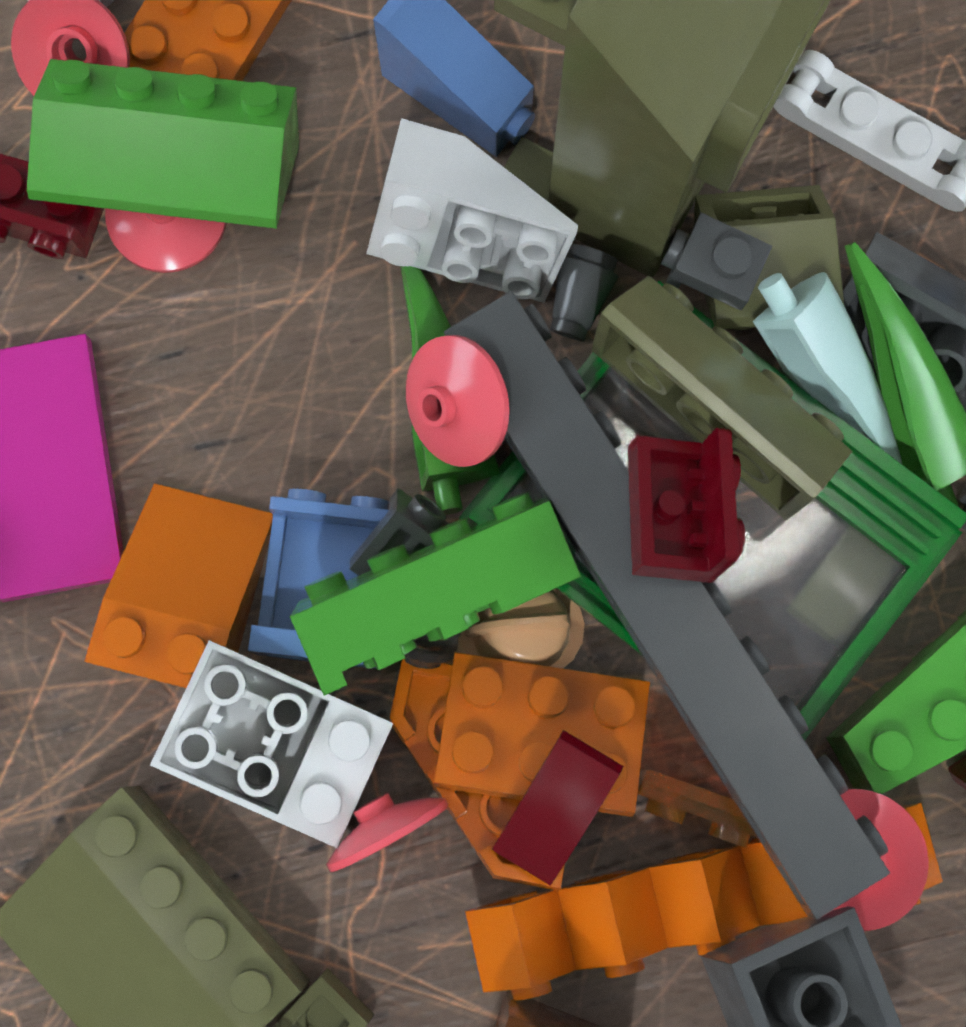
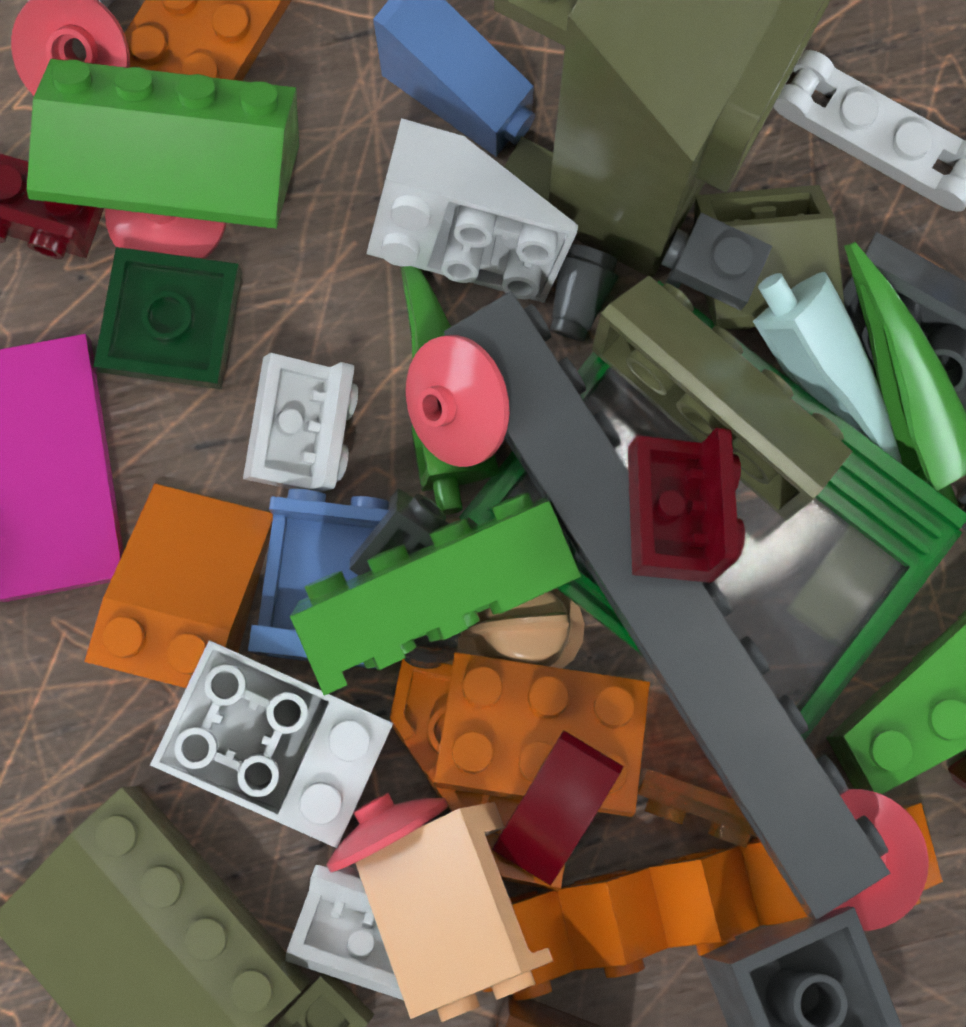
none -> dark green plate [93,247,242,390]
none -> white bracket [243,353,358,492]
none -> white bracket [285,865,403,1000]
none -> light nougat panel [355,802,553,1022]

